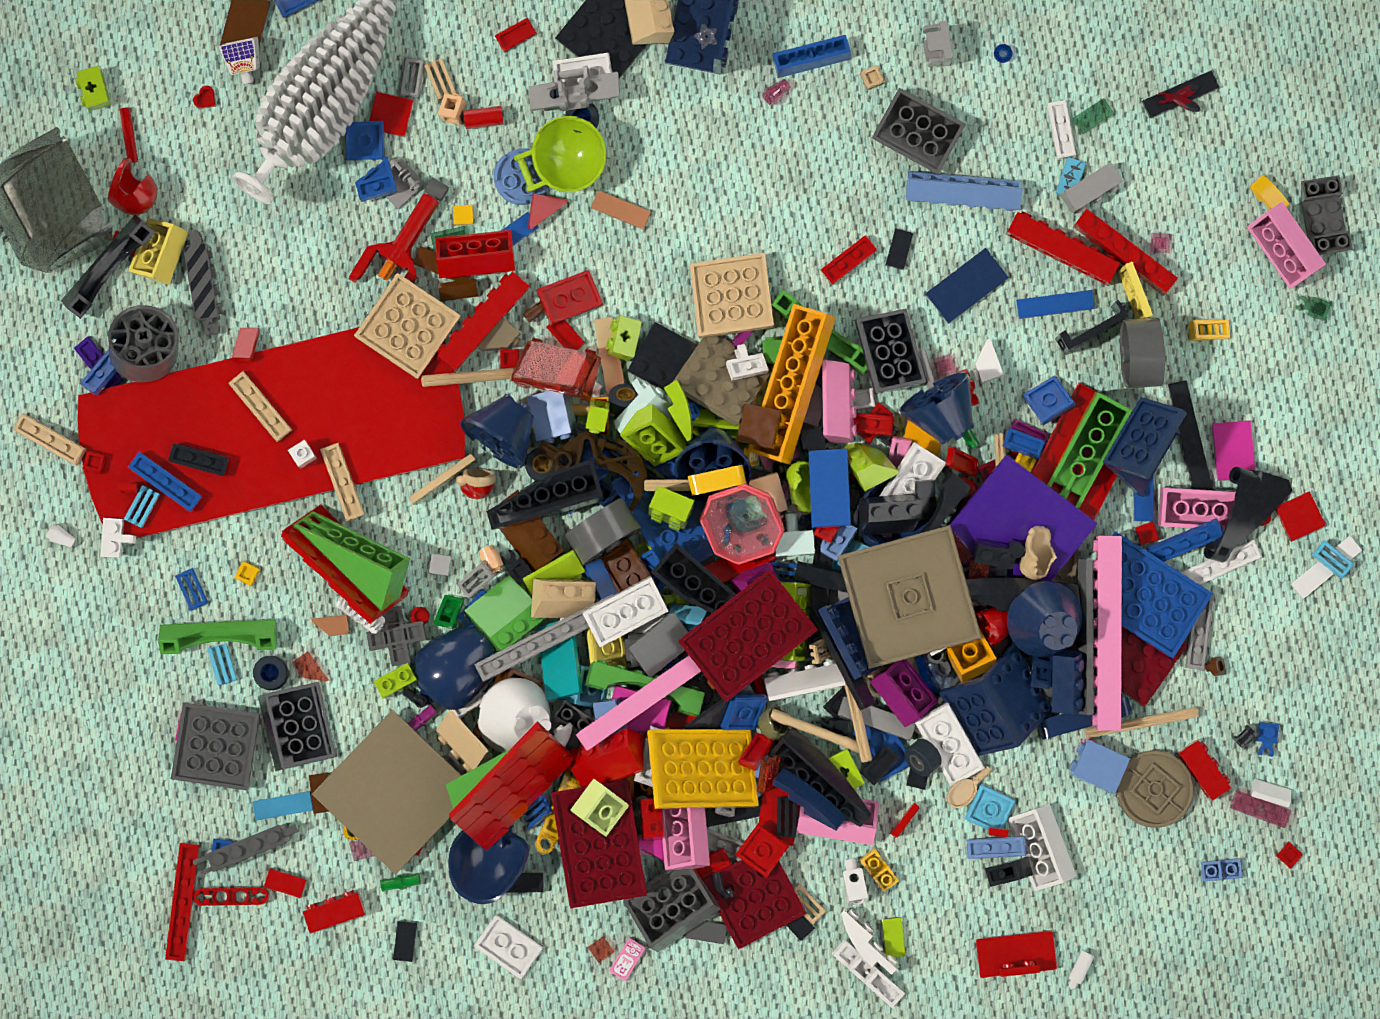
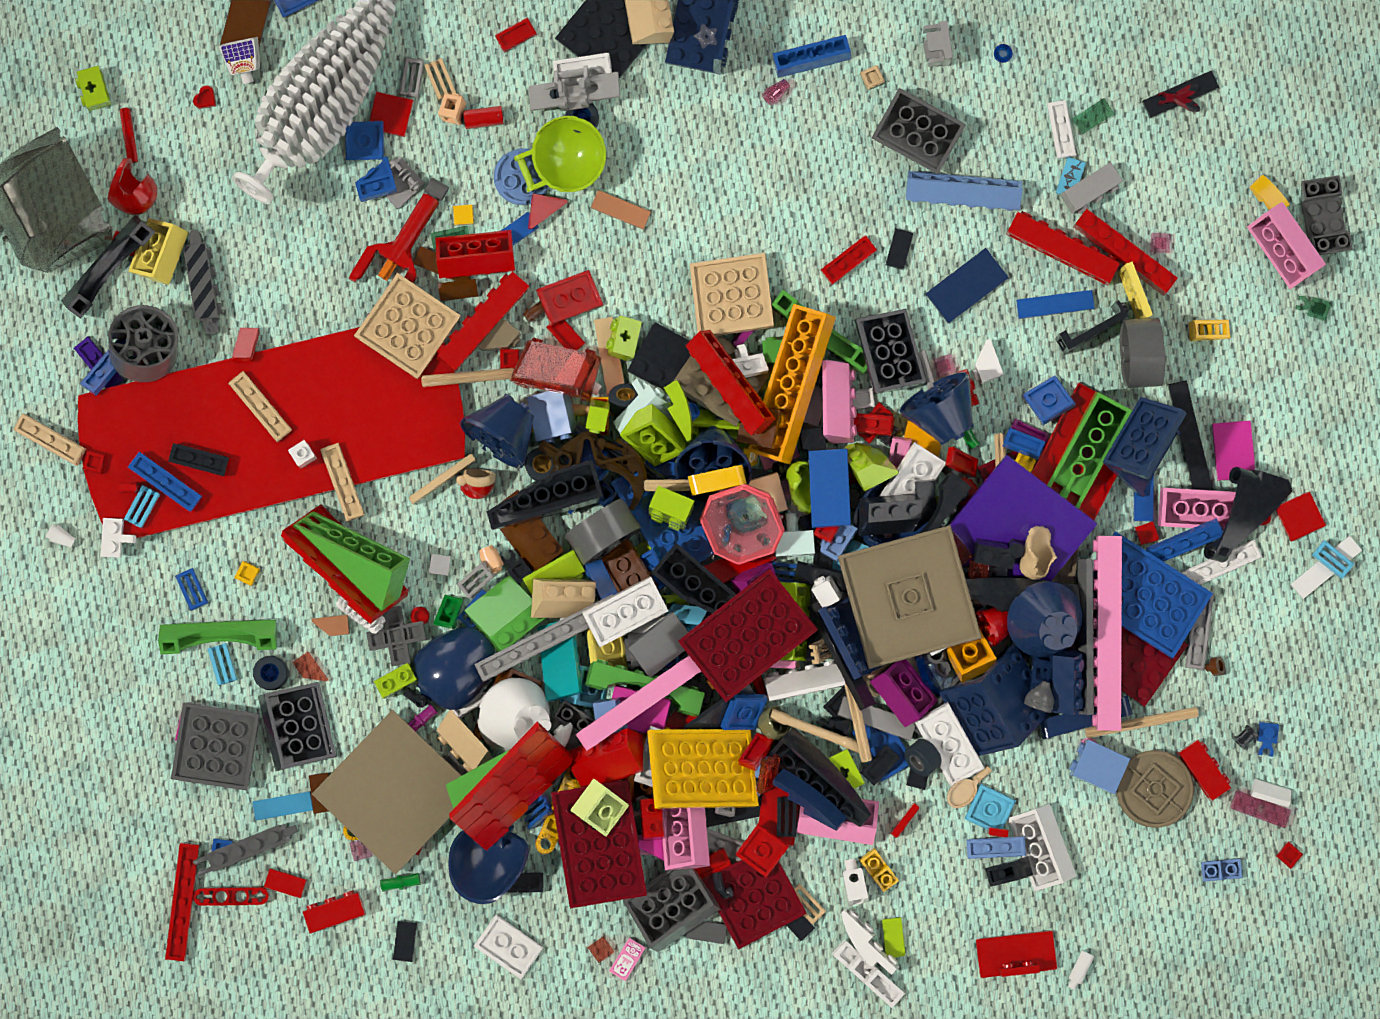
none -> red brick [686,330,776,435]
none -> white brick [811,575,842,608]
none -> dark grey helmet [1024,681,1054,712]

